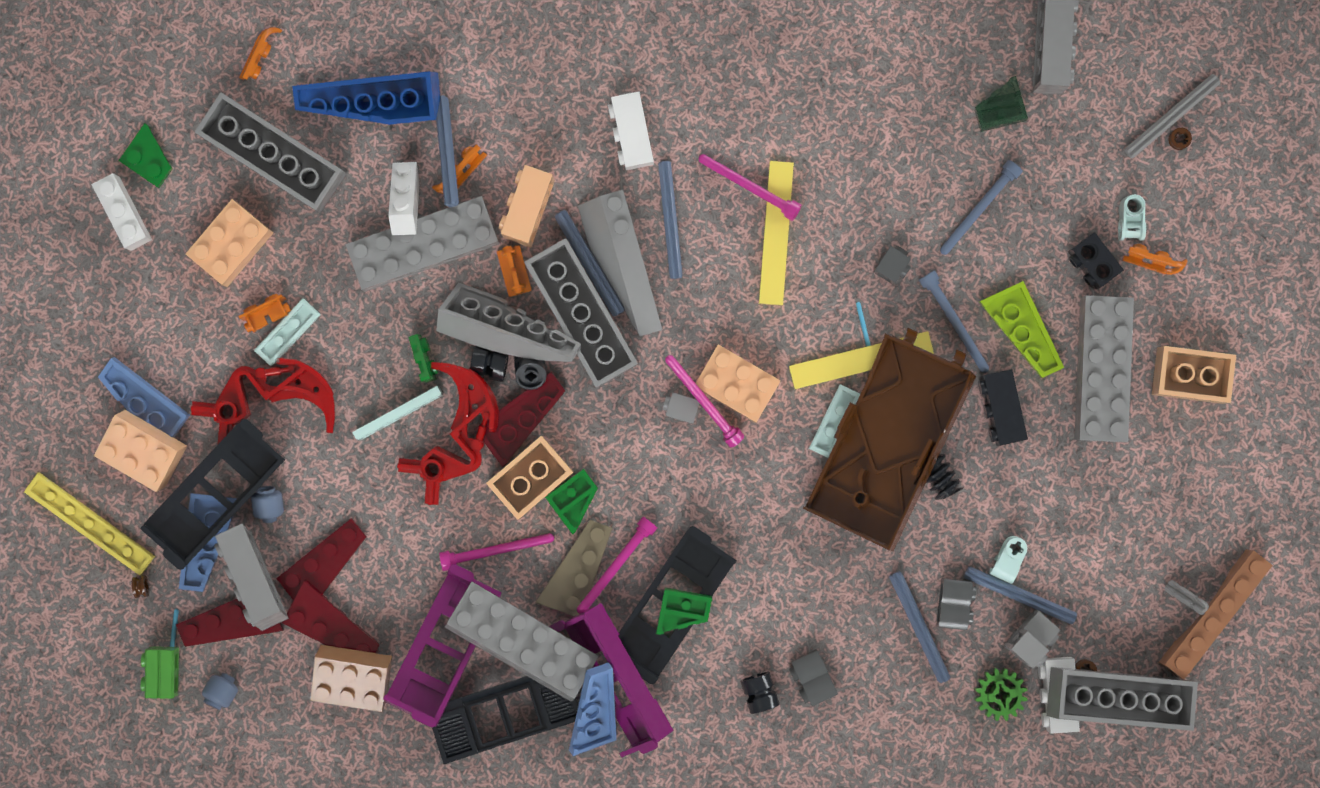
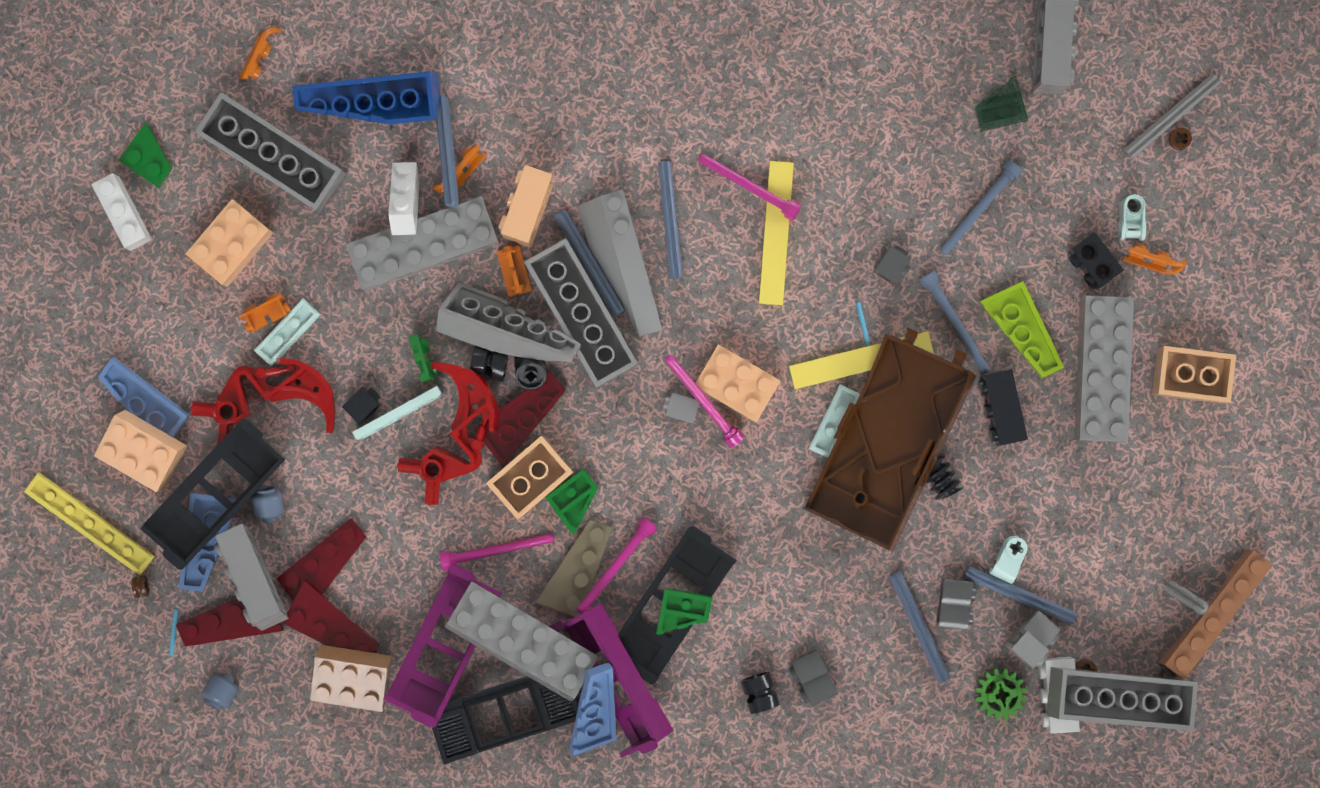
bright green brick [141,646,179,699] -> none
white brick [608,92,654,170] -> none
none -> black brick [342,387,382,425]

